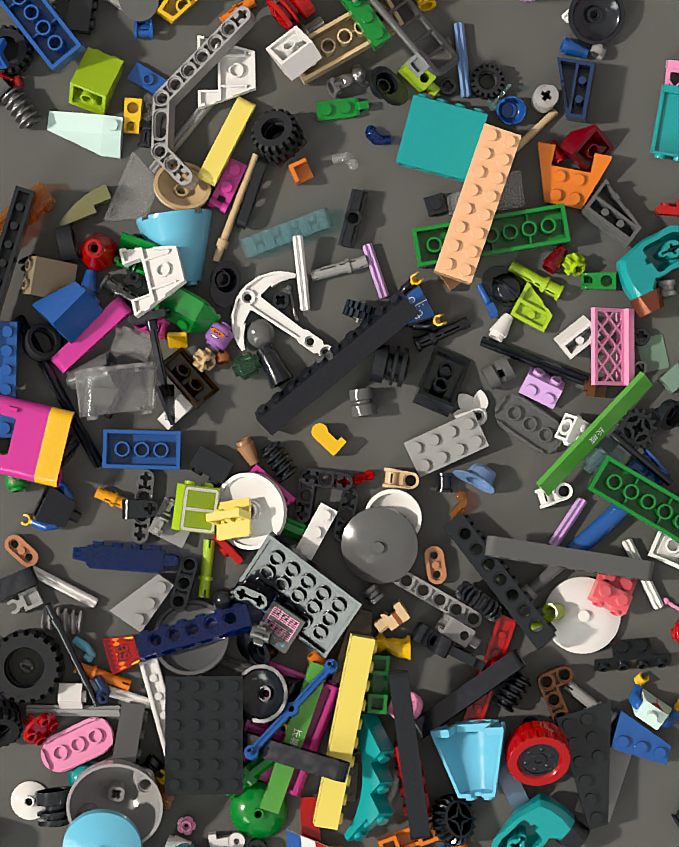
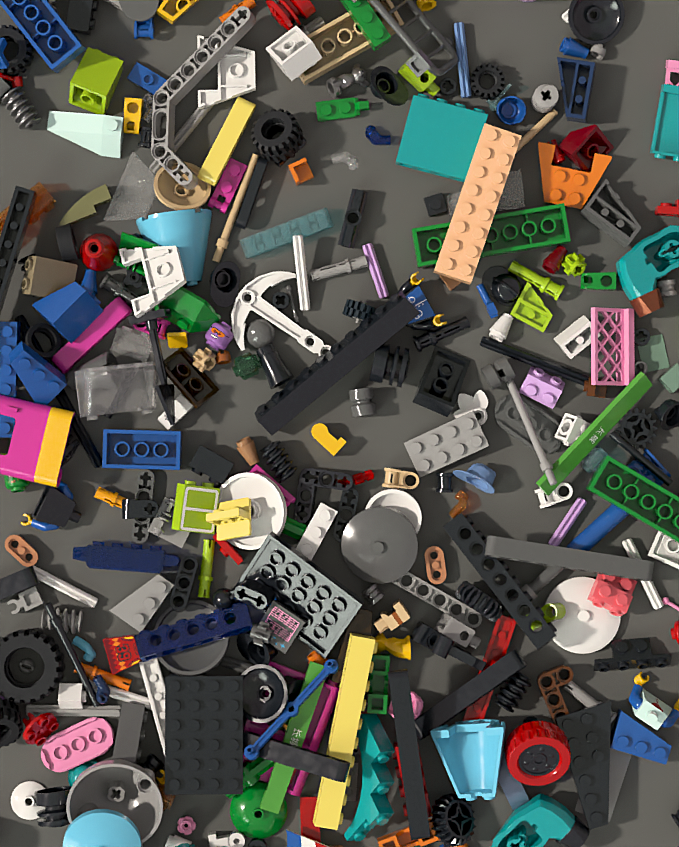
none -> blue wedge [9,341,67,405]
none -> light grey bar [507,380,557,486]

